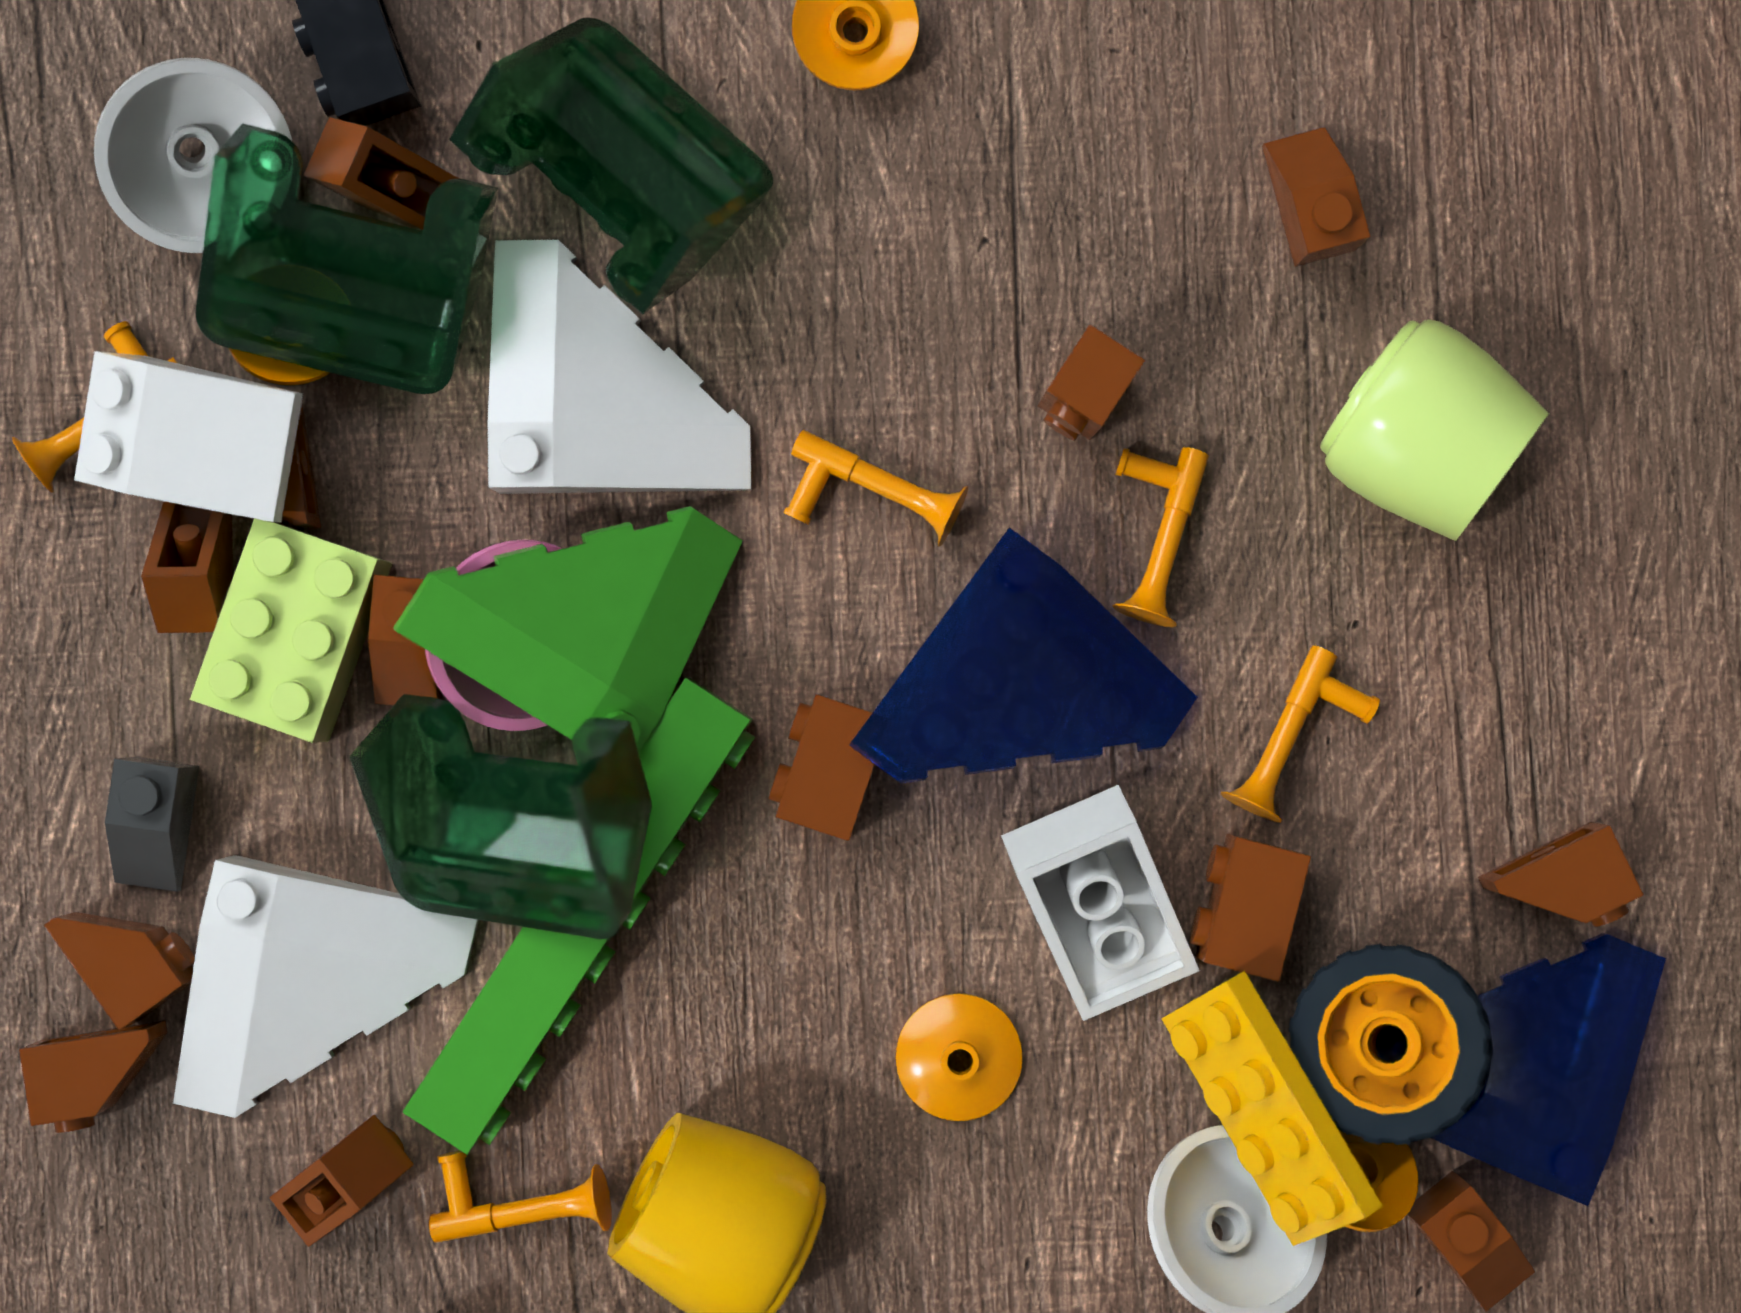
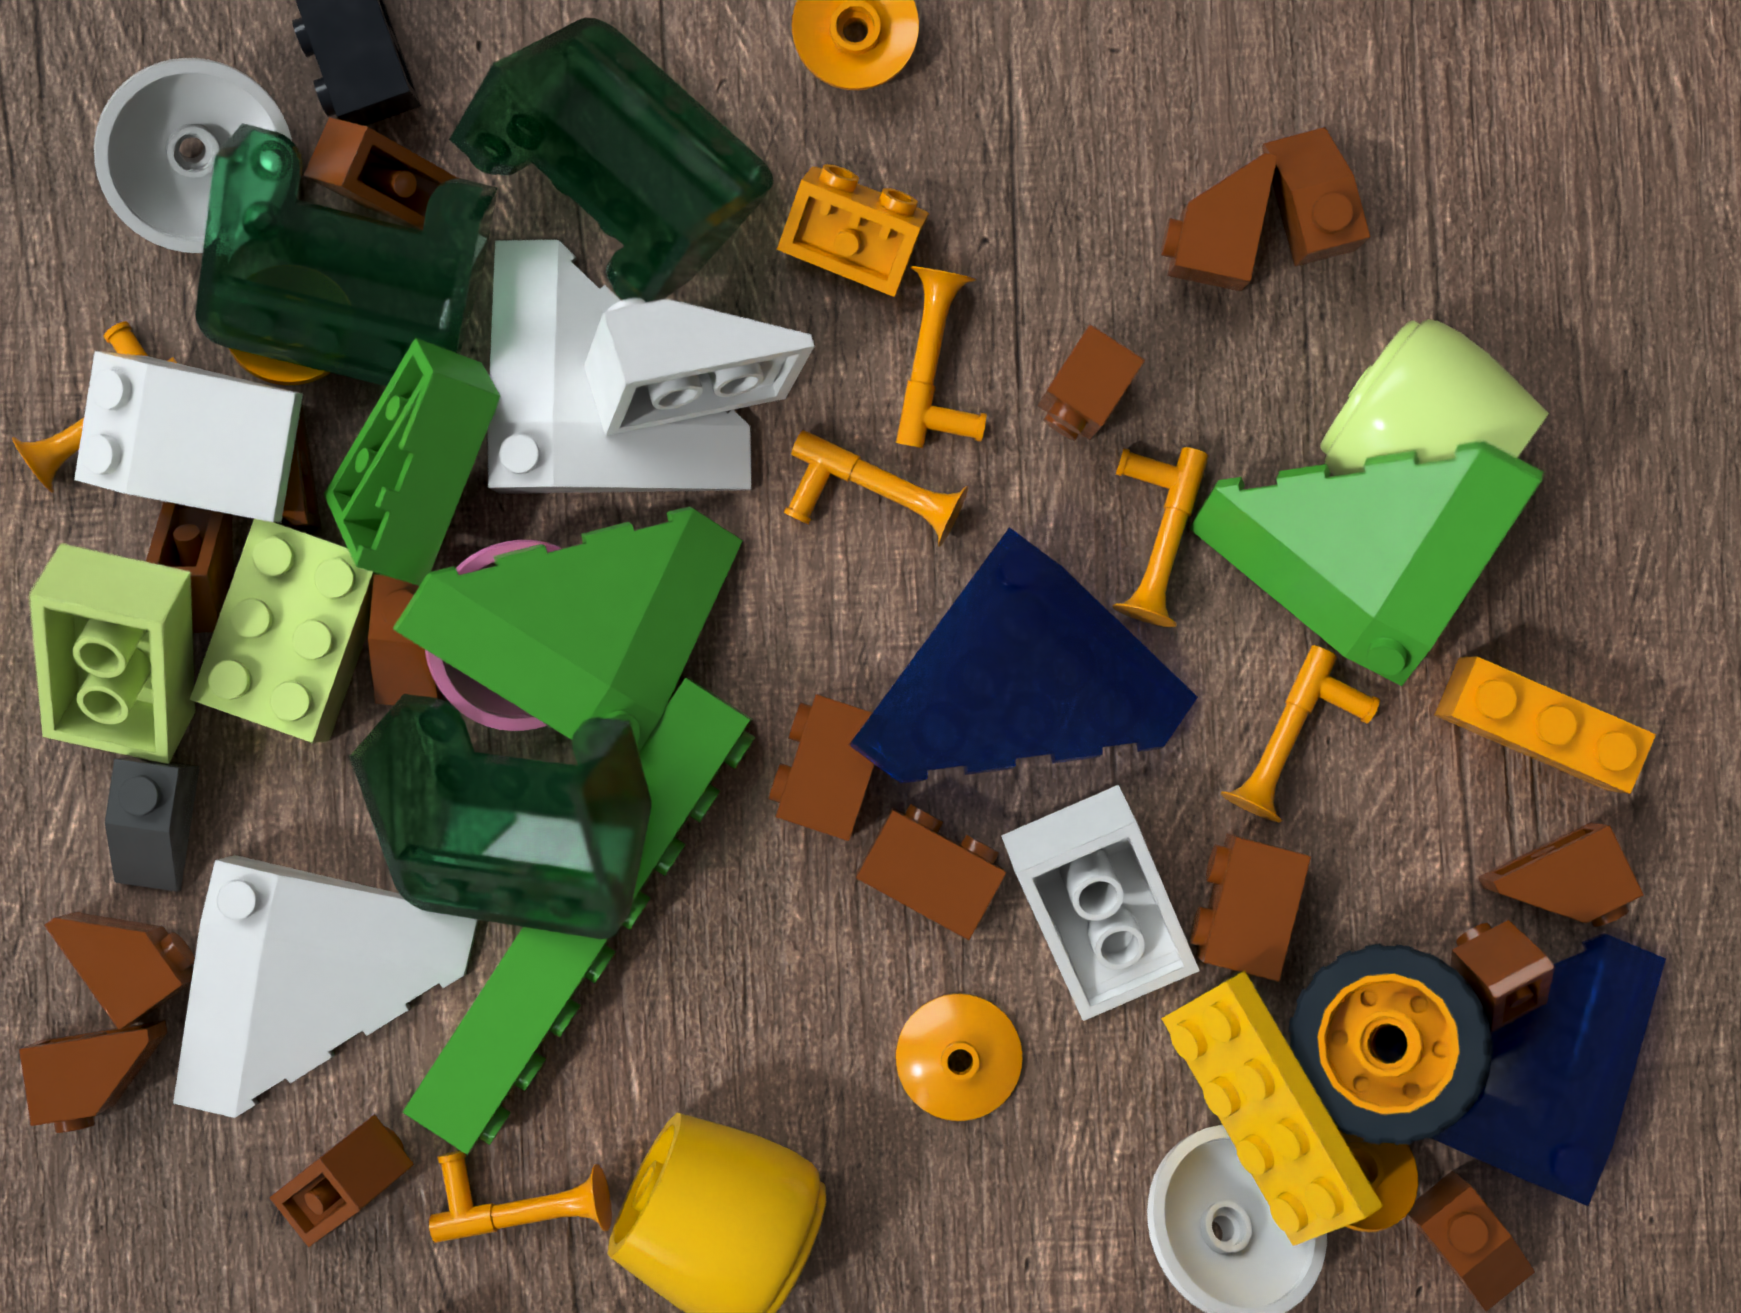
none -> yellowish green brick [29,543,195,764]
none -> bright green wedge [324,338,501,586]
none -> white slope [584,298,814,436]
none -> light orange bracket [777,164,929,297]
none -> dark orange brick [856,804,1007,940]
none -> light orange piece [896,266,987,448]
none -> dark orange slope [1161,153,1277,292]
none -> bright green slope [1190,441,1544,686]
none -> light orange brick [1434,656,1656,794]
none -> dark orange slope [1451,920,1554,1032]

